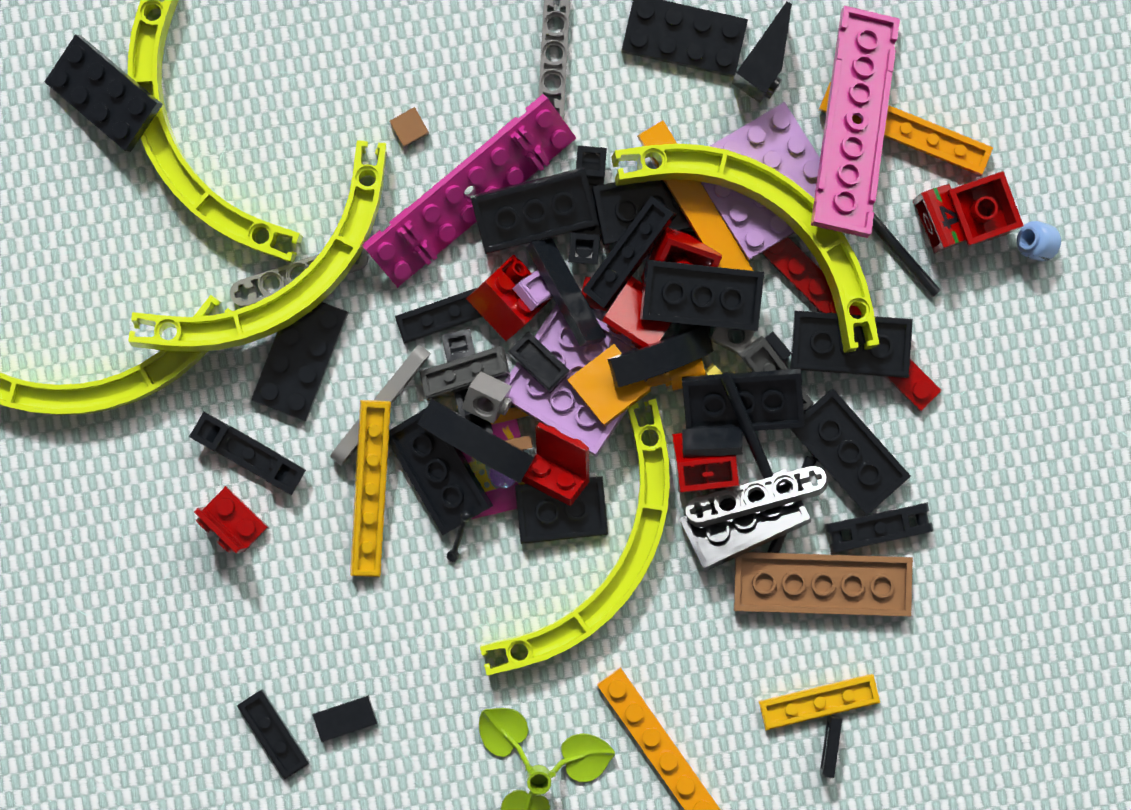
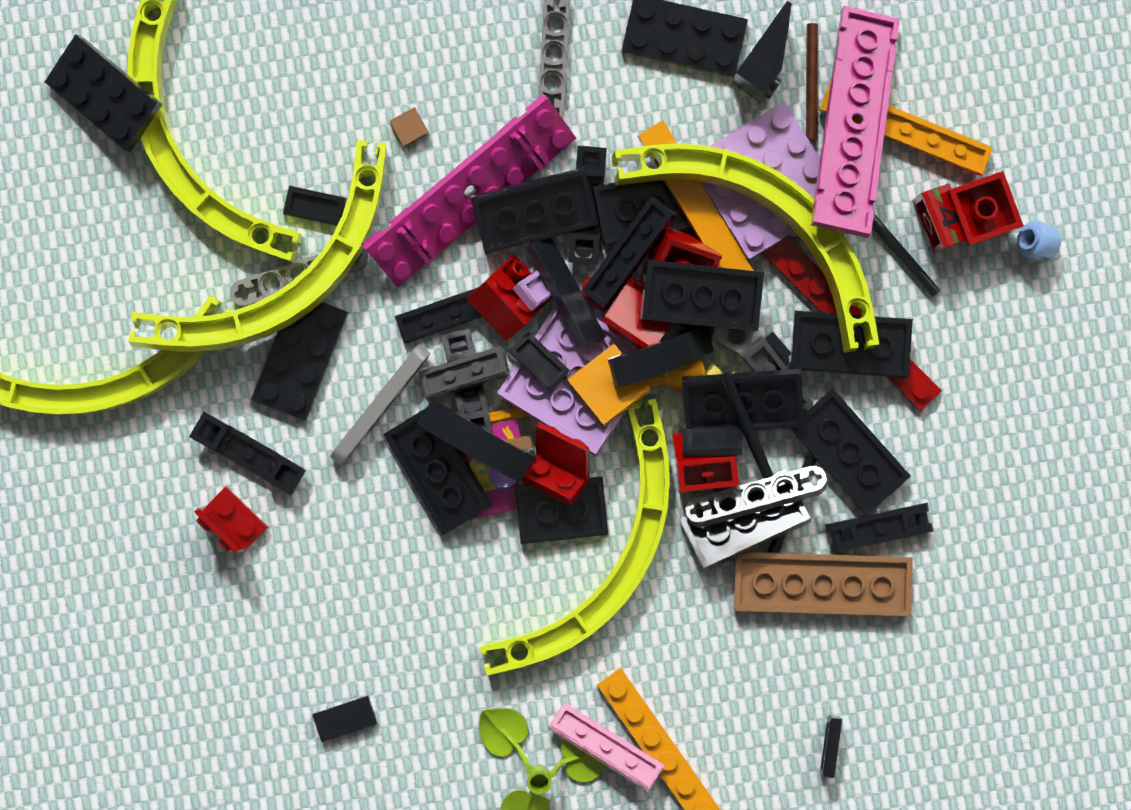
black tile [237,689,310,780] -> none
yellow tile [350,400,391,577] -> none
black hinge [447,510,472,562] -> none
light grey brick [462,371,512,424] -> none
yellow tile [758,674,880,730] -> none
none -> black tile [283,185,347,226]
none -> bright pink tile [548,702,664,792]
none -> copper bar [806,23,818,141]

